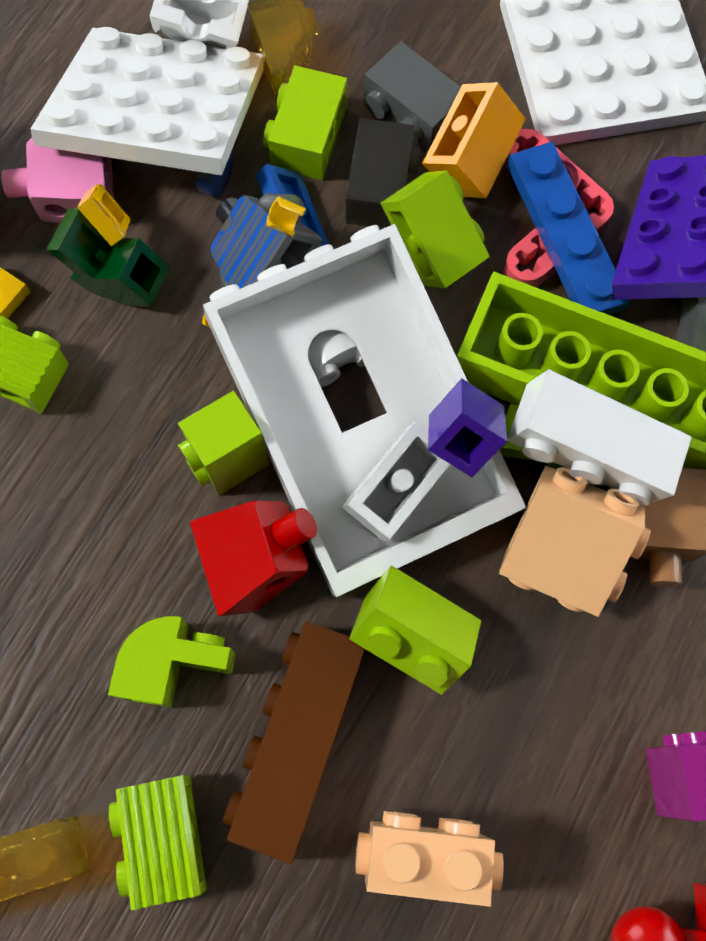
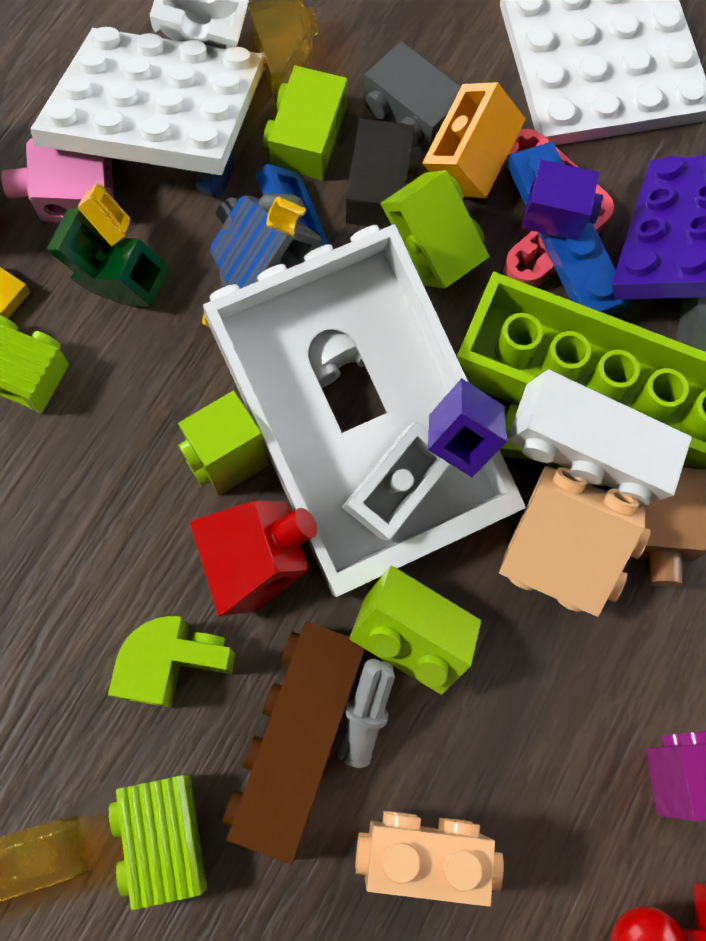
none -> light grey axle [337,659,395,768]
none -> dark purple brick [522,159,603,241]

